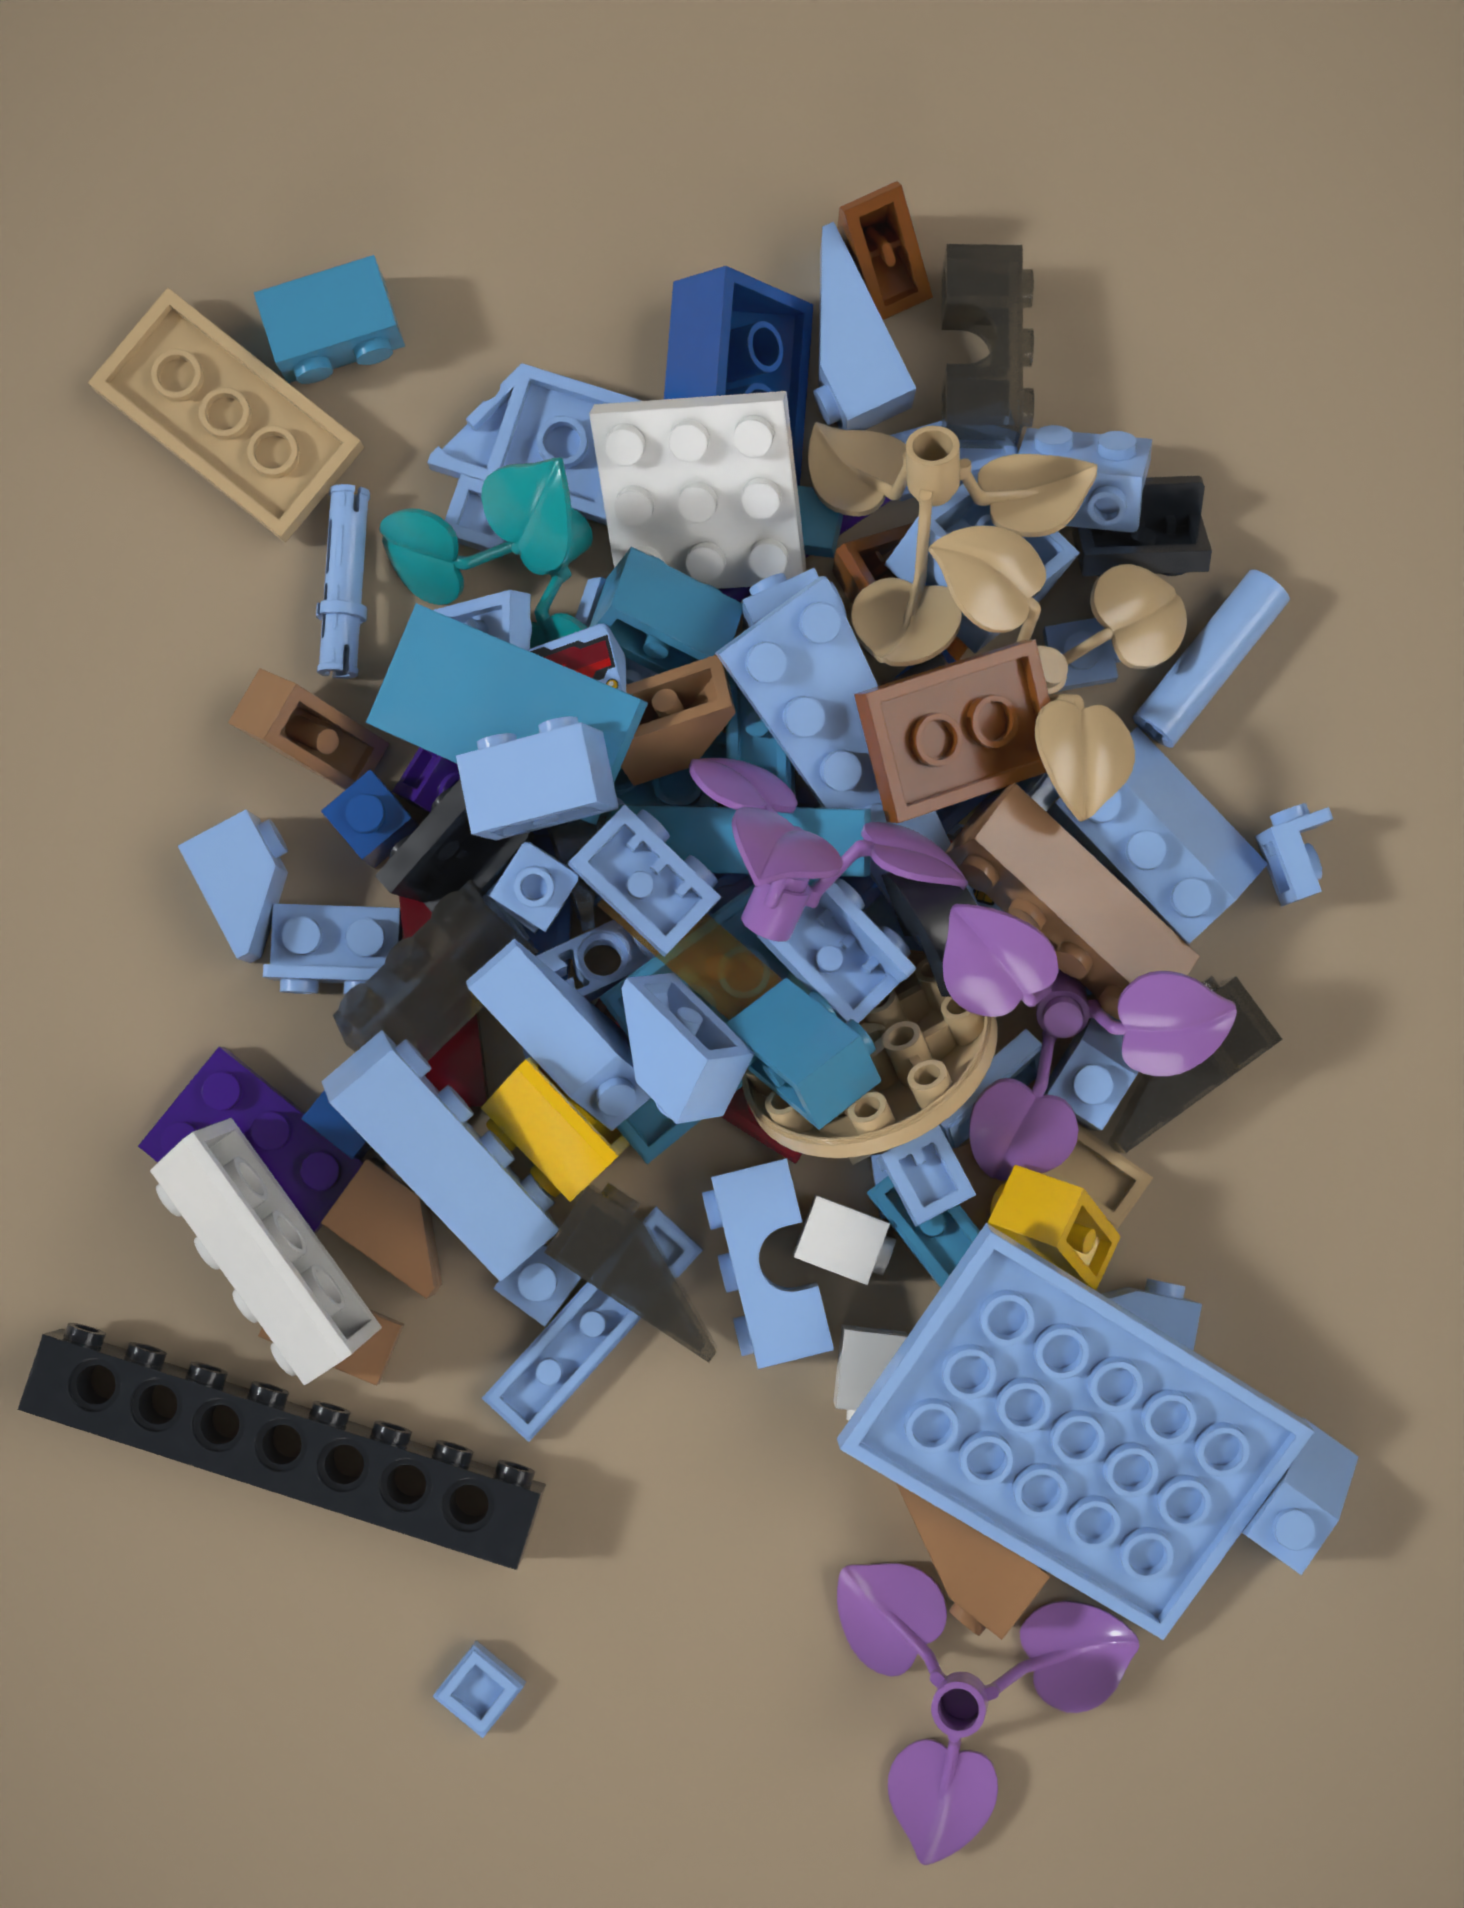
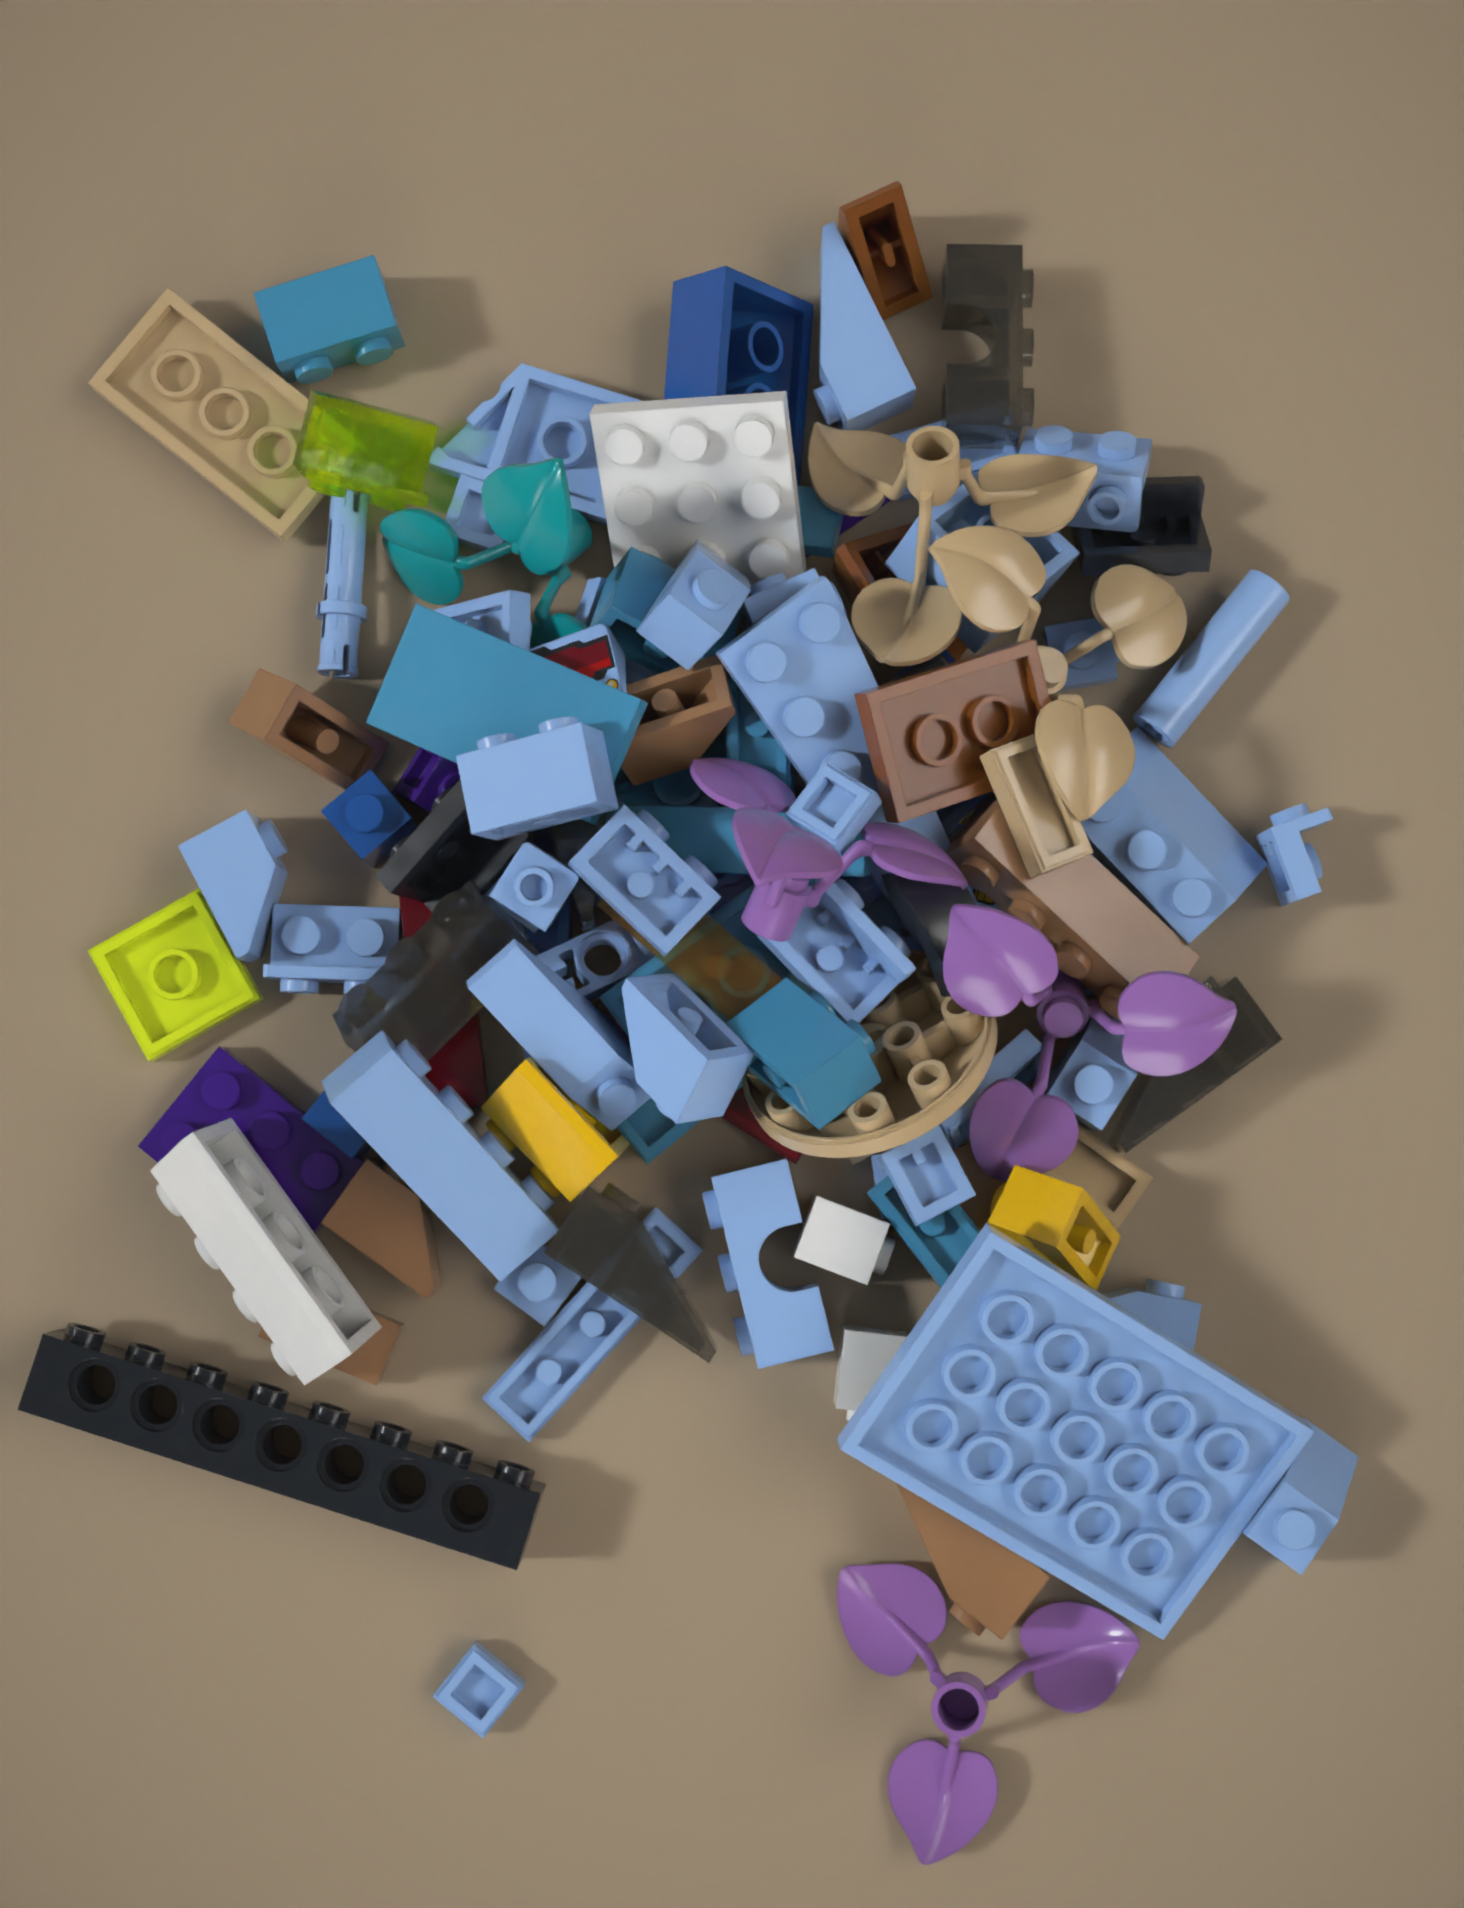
none -> neon yellow tile [87,888,264,1062]
none -> clear neon green bracket [293,389,439,511]
none -> light blue slope [636,540,751,671]
none -> light blue tile [785,762,882,855]
none -> tan tile [979,734,1094,879]

